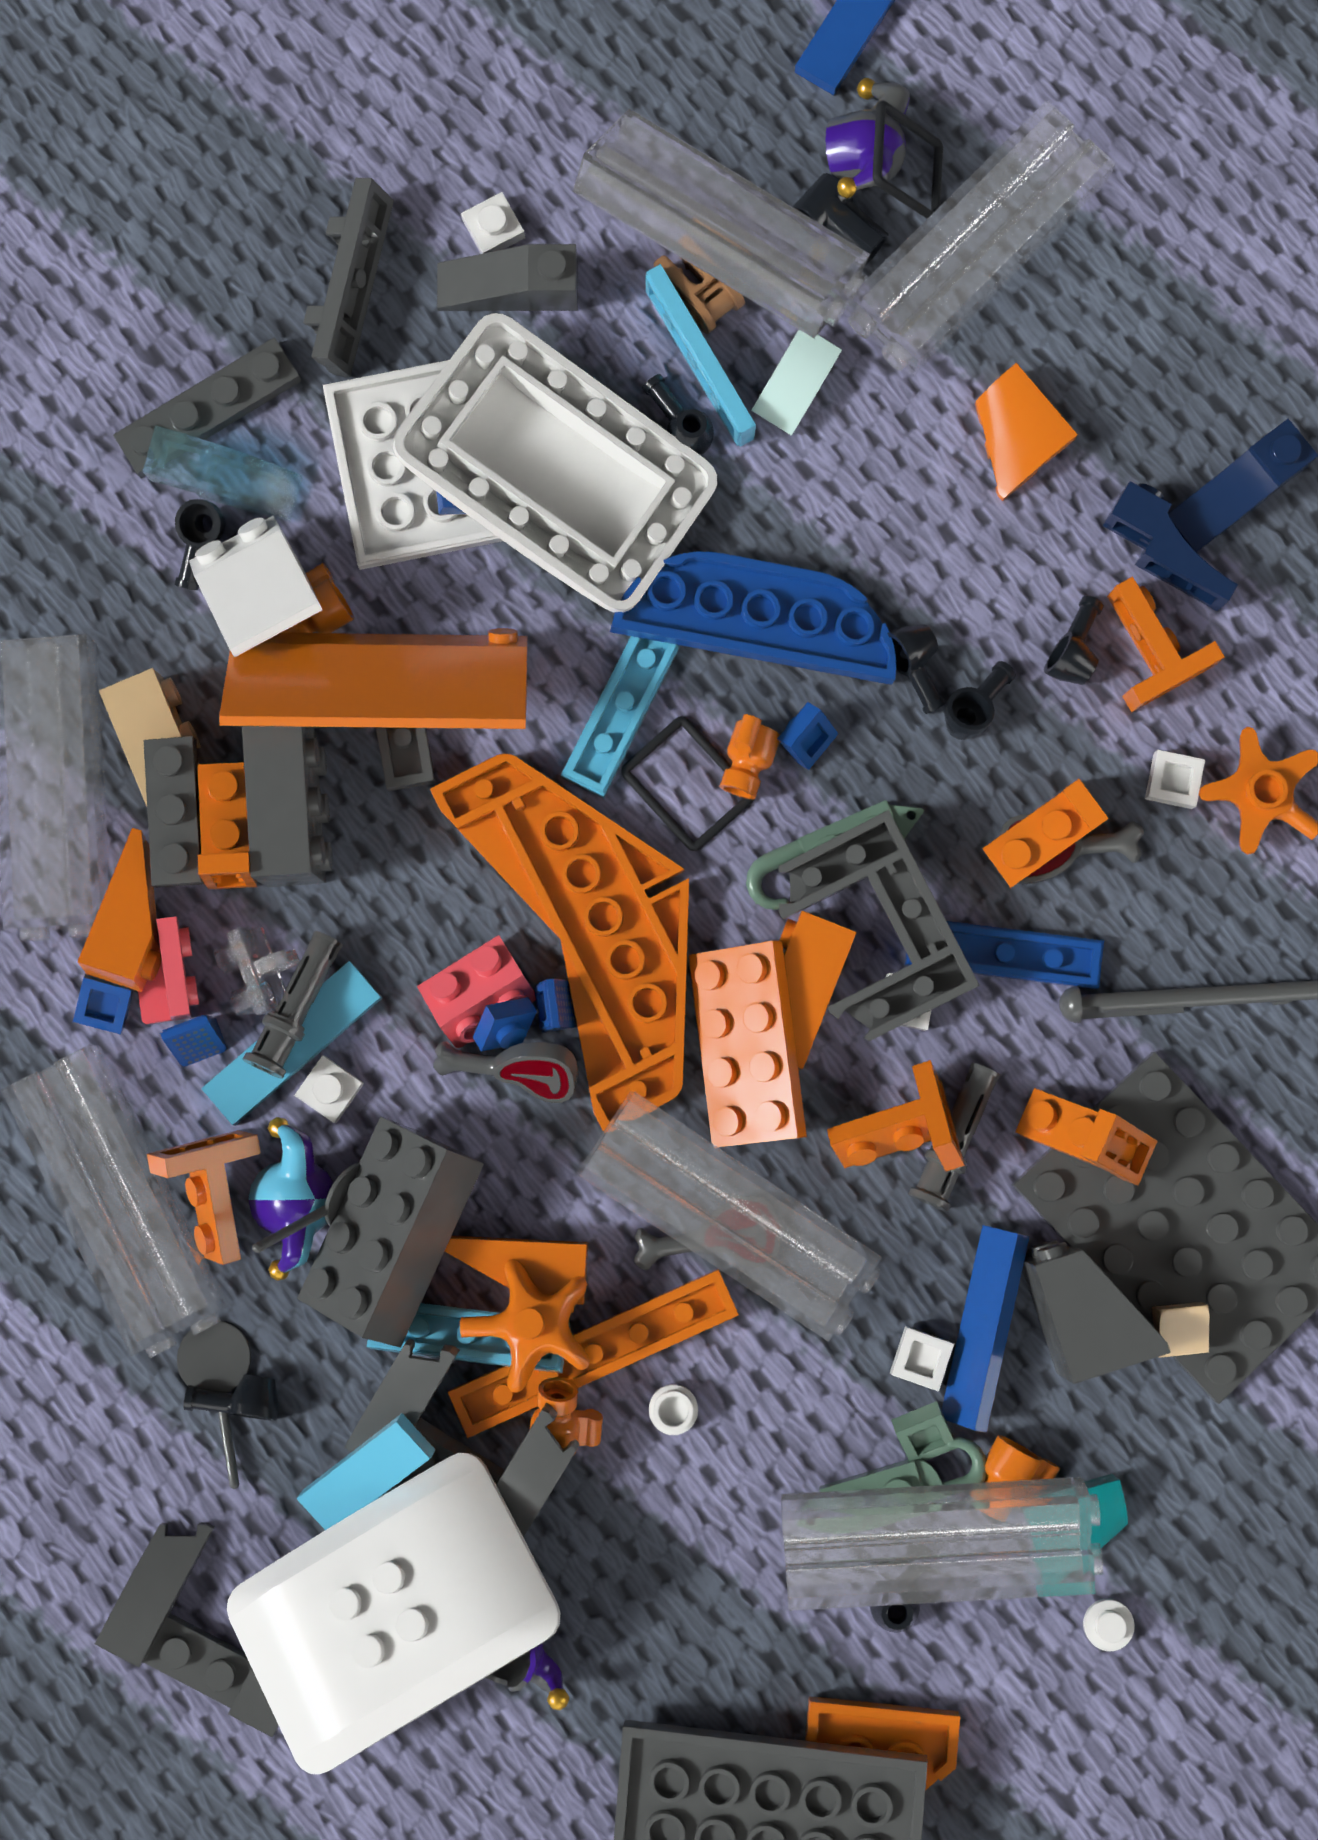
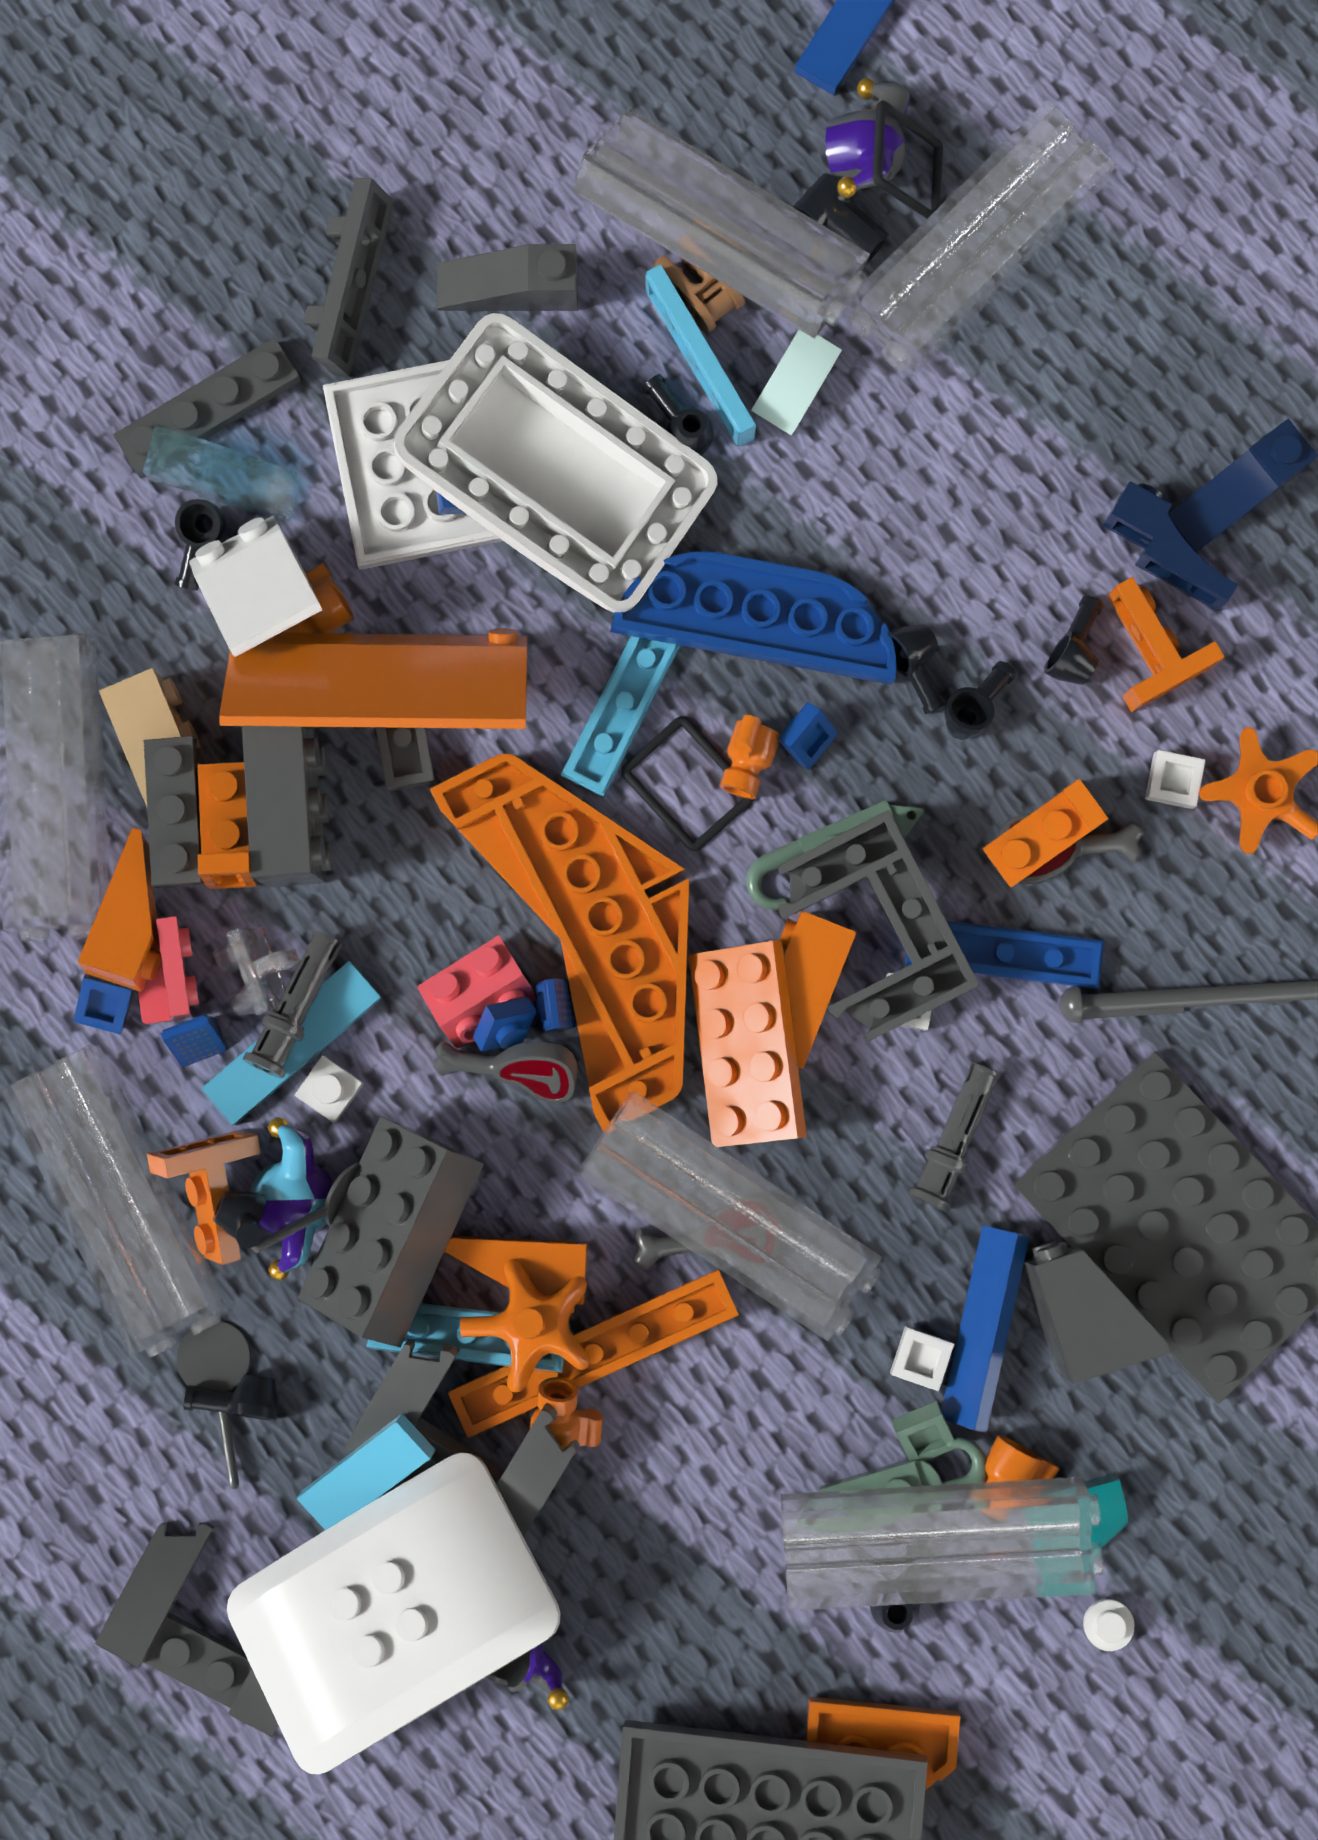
white plate [461,192,525,254] -> none
white plate [649,1384,698,1435] -> none
orange bracket [827,1060,965,1171] -> none
orange slope [975,363,1078,501] -> none
orange bracket [1015,1088,1157,1186] -> none
tan slope [1152,1302,1210,1358] -> none
none -> black bar [213,1191,266,1248]

